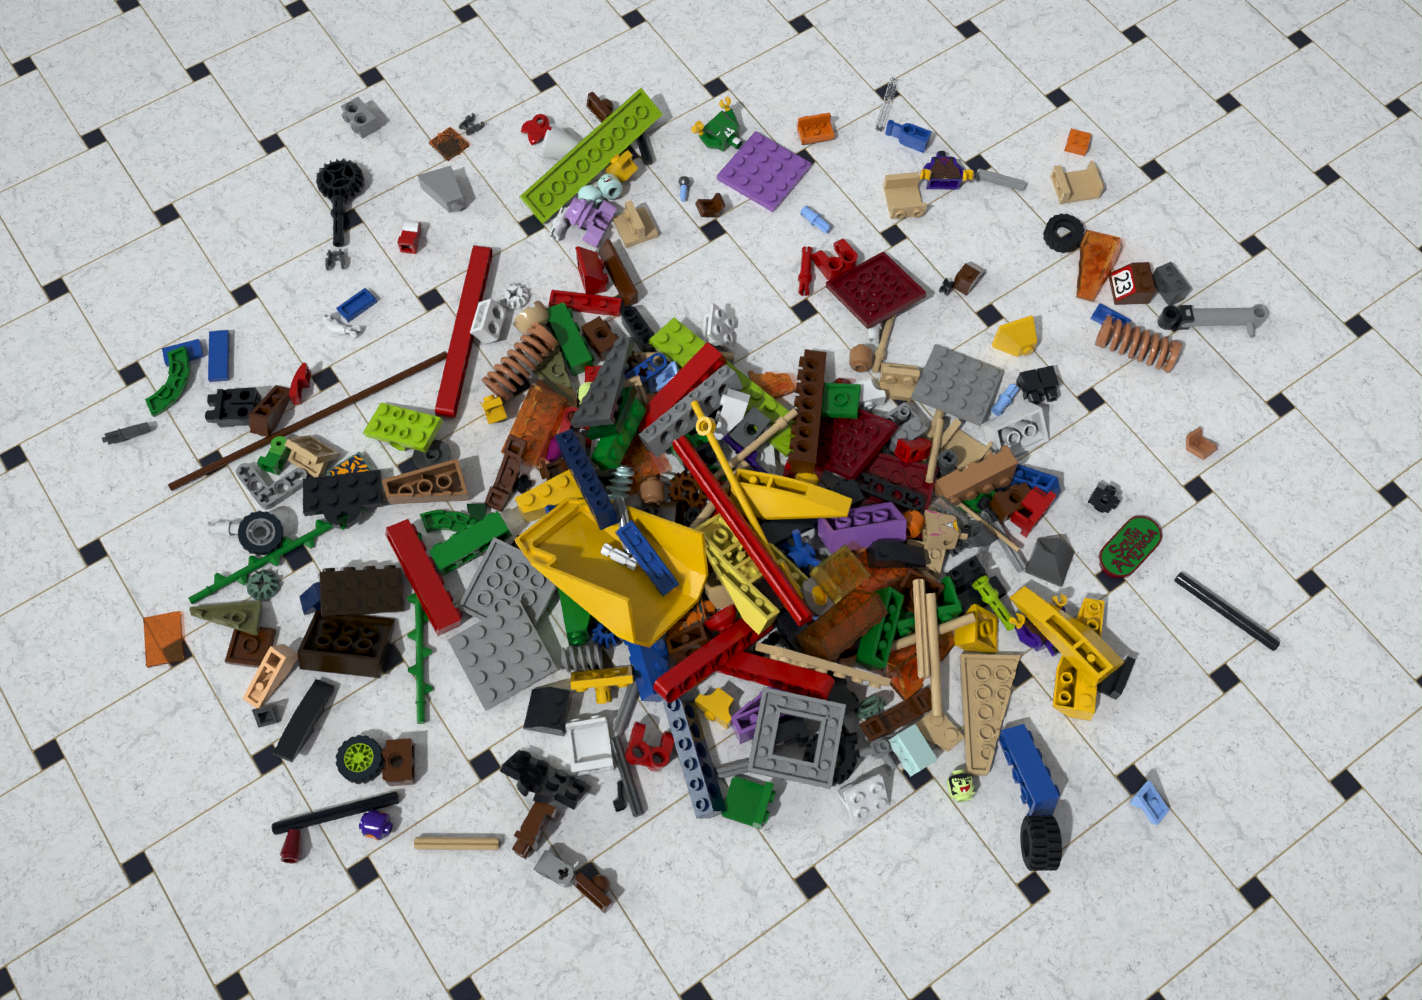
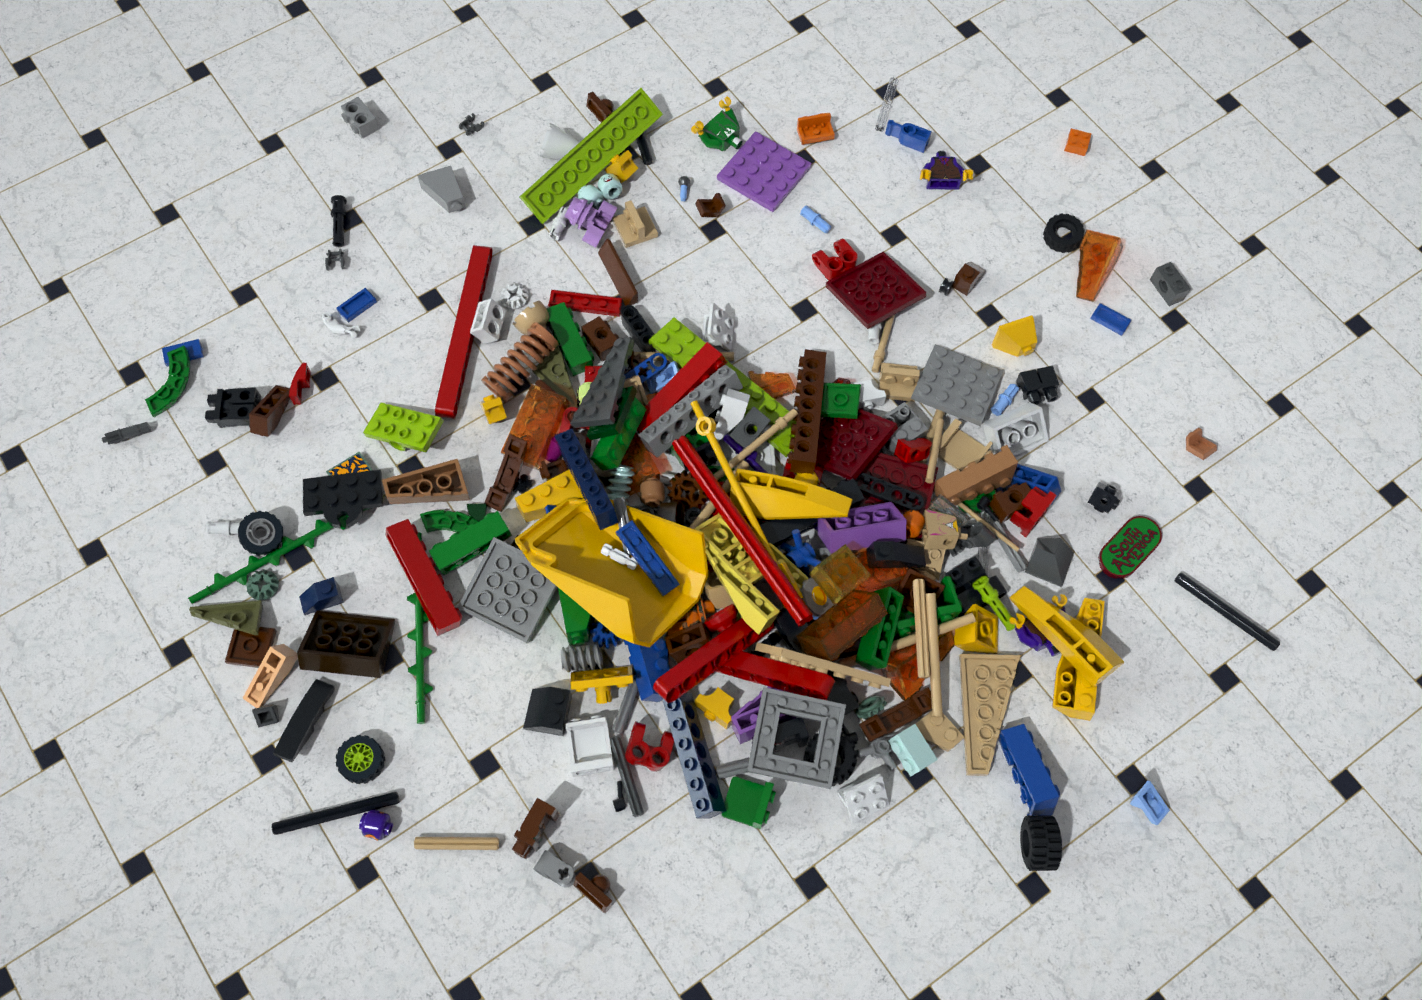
clear orange piece [143,611,184,668] -> none
reddish brown piece [168,351,447,491] -> none
blue tile [208,330,230,382] -> none
light grey beam [236,463,309,510] -> none
leg [257,436,291,476] -> none
dark red cone [279,829,302,864] -> none
tan bracket [285,435,340,477] -> none
black gear [316,158,364,201] -> none
dark brown bracket [318,565,404,617] -> none
reddish brown brick [382,738,415,786] -> none
red leg [397,220,421,254] -> none
dark grey dish [413,440,451,469] -> none
clear orange piece [429,127,470,161] -> none
light grey plate [447,600,558,711] -> none
black plate [500,750,592,810] -> none
red plate [521,114,552,145] -> none
red slope [575,246,609,295] -> none
red pin [798,246,813,296] -> none
medium nougat head [849,344,873,372] -> none
tan panel [883,172,927,219] -> none
dark grey piece [936,449,958,478] -> none
head [947,770,976,802] -> none
light grey axle [976,168,1026,191] -> none
tan panel [1050,160,1104,204] -> none
nougat piece [1094,315,1182,373] -> none
black panel [1097,656,1136,700] -> none
reddish brown slope [1108,262,1156,305] -> none
light grey piece [1157,304,1269,338] -> none

